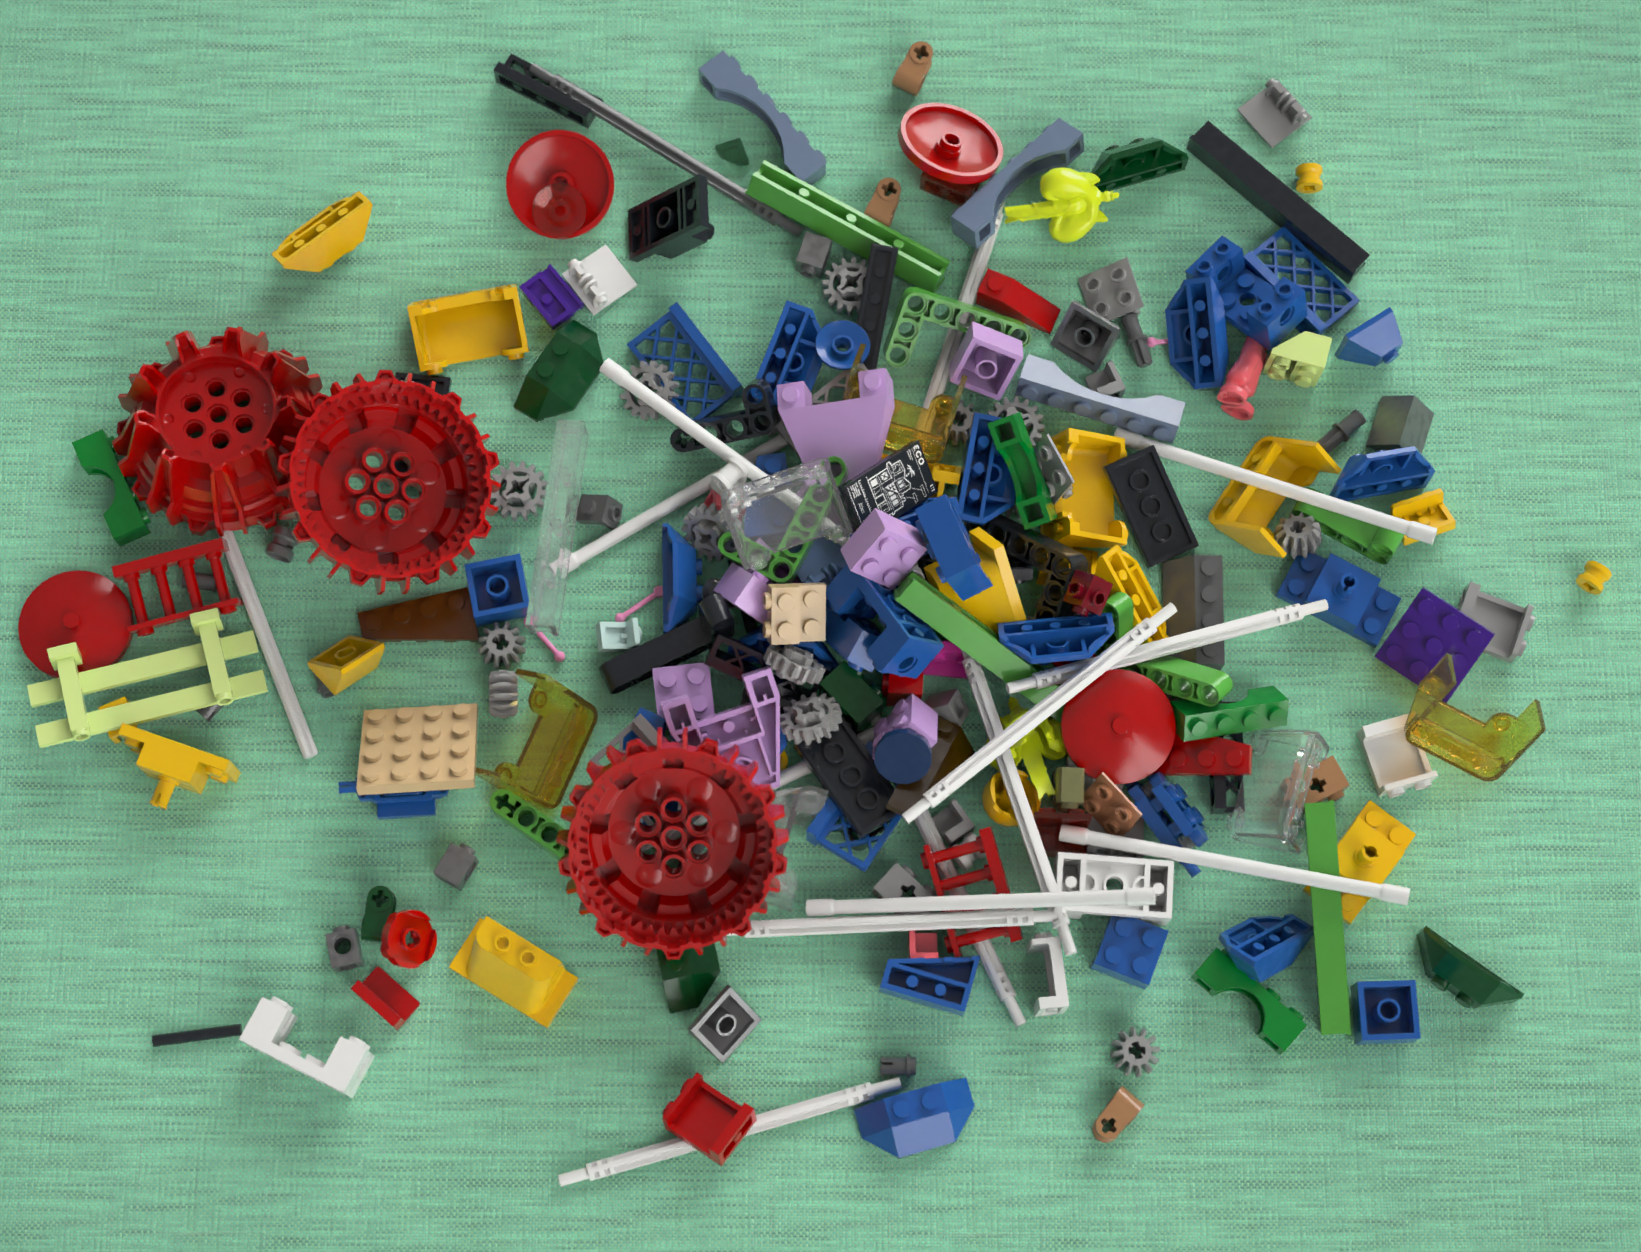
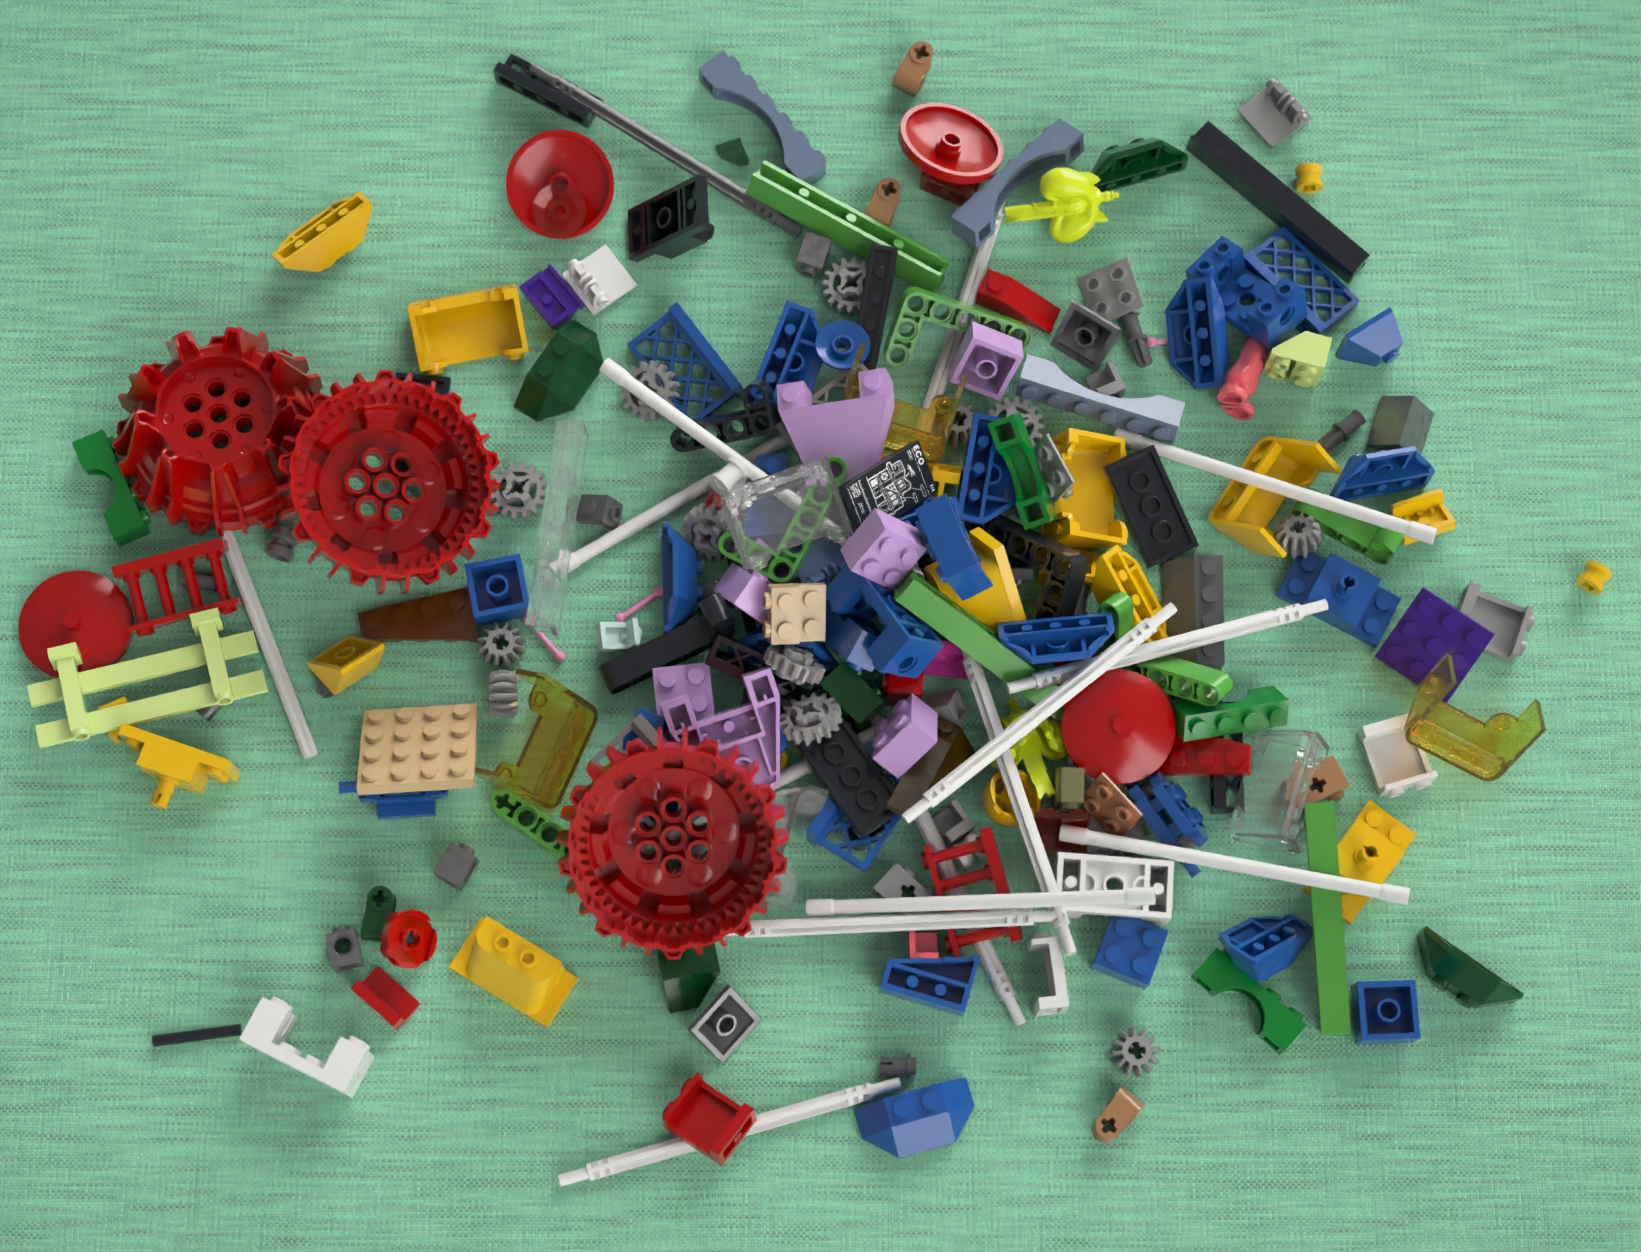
dark blue tile [874,729,932,784] -> none
dark red brick [1063,570,1113,617] -> none

